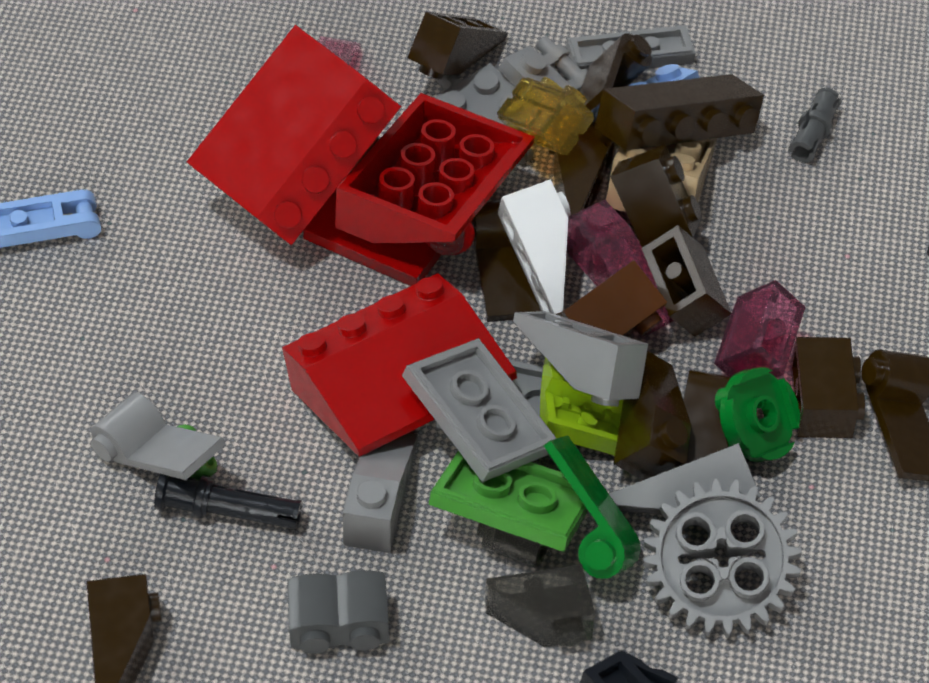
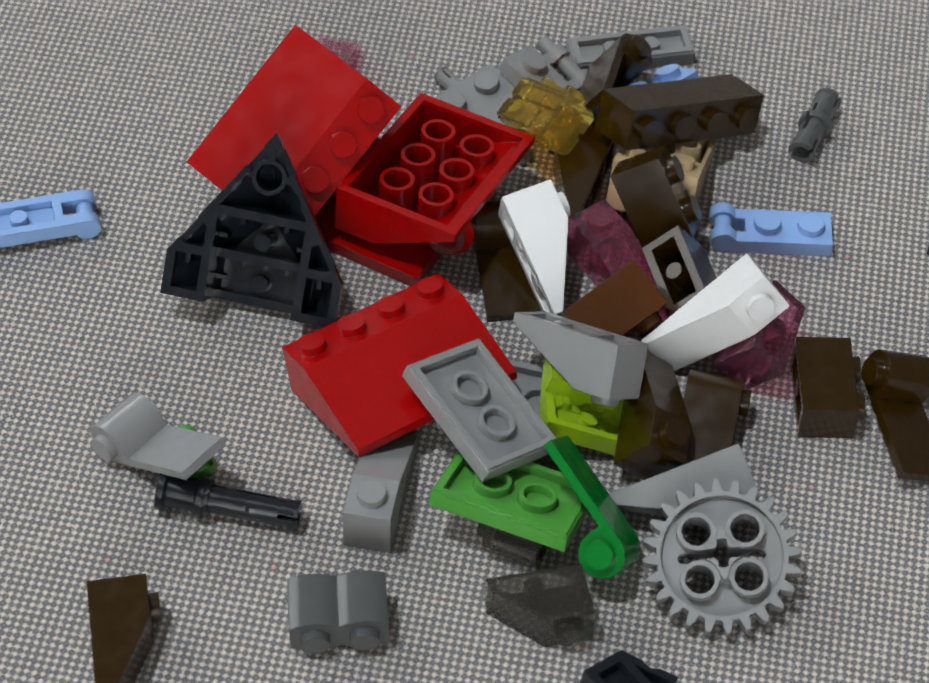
dark brown slope [407,11,508,80] -> none
green plate [715,367,800,462] -> none
none -> black wedge [160,132,343,327]
none -> white slope [641,253,790,371]
none -> light blue plate [709,202,833,256]

